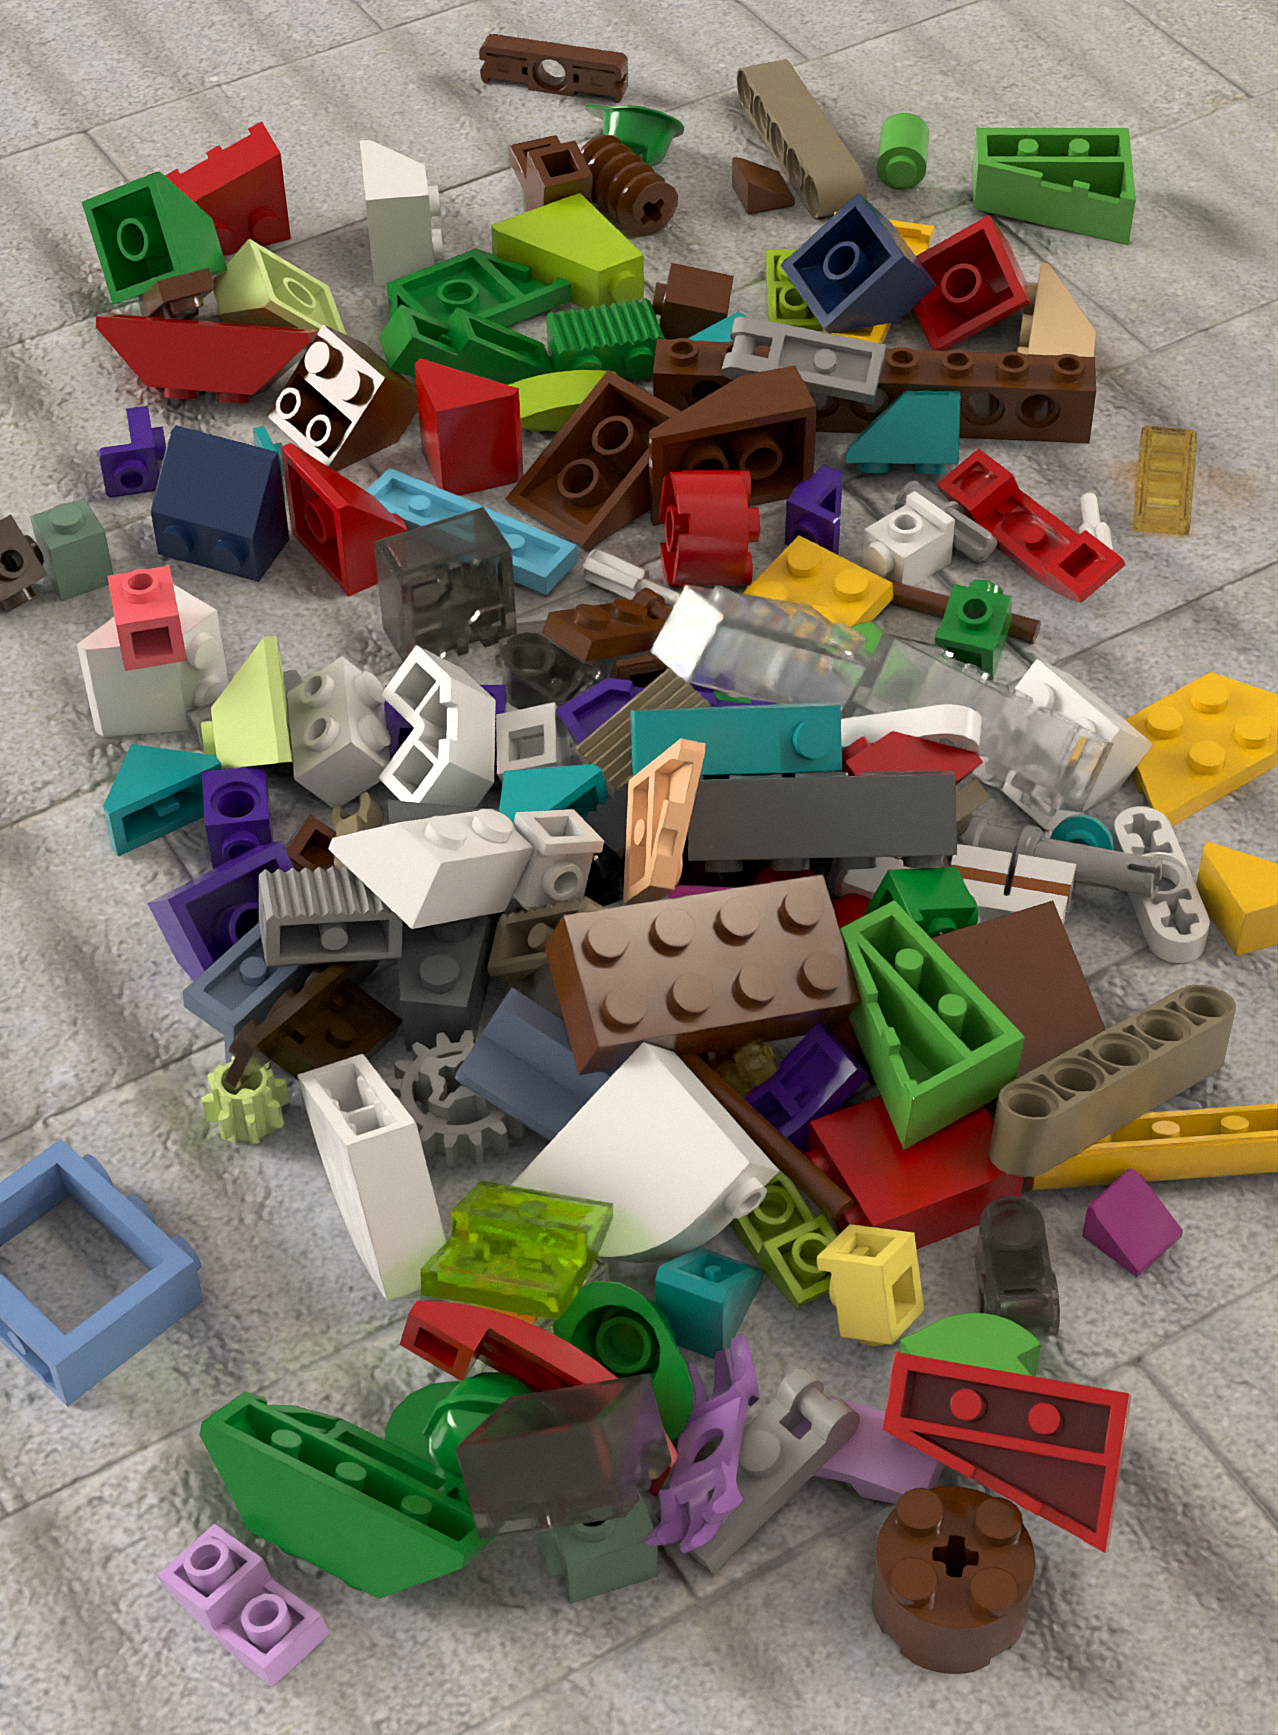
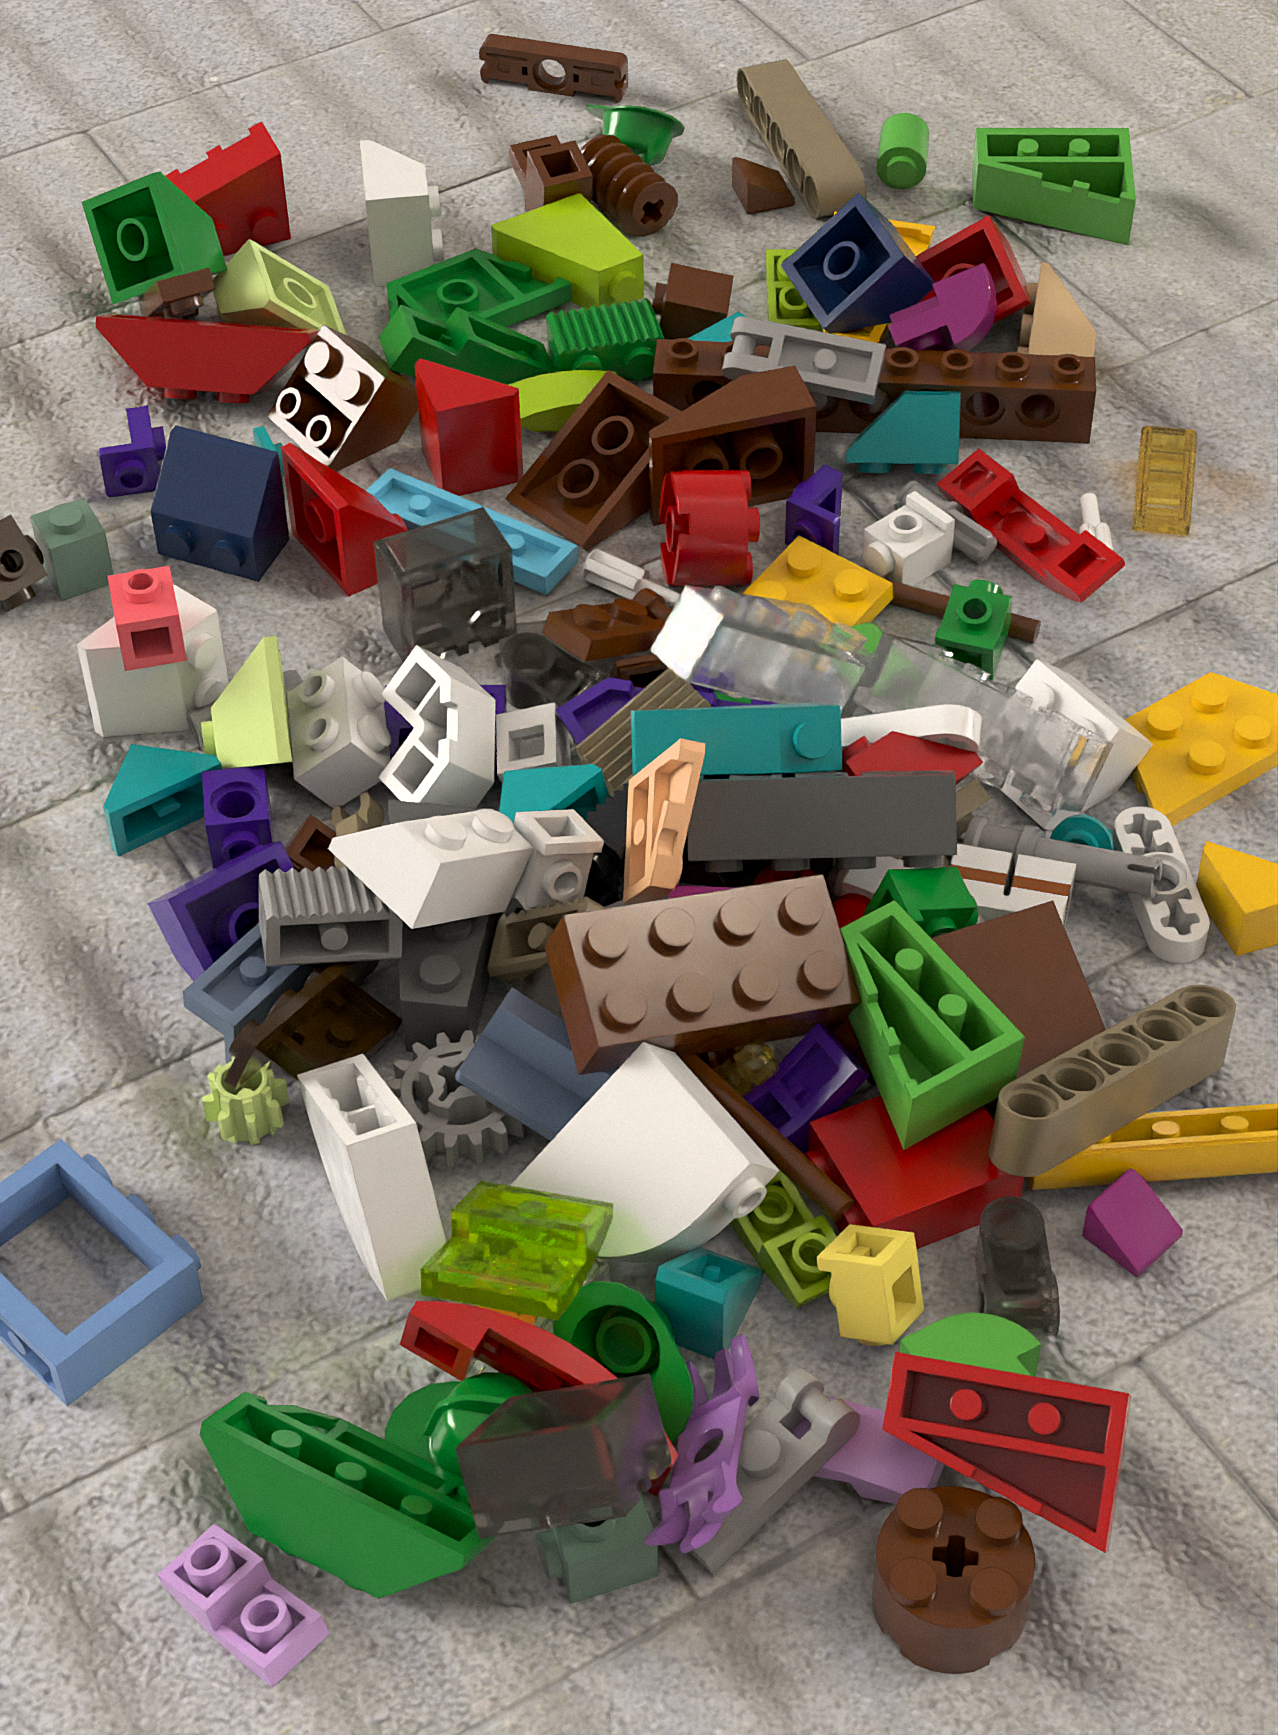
none -> magenta brick [888,263,997,351]

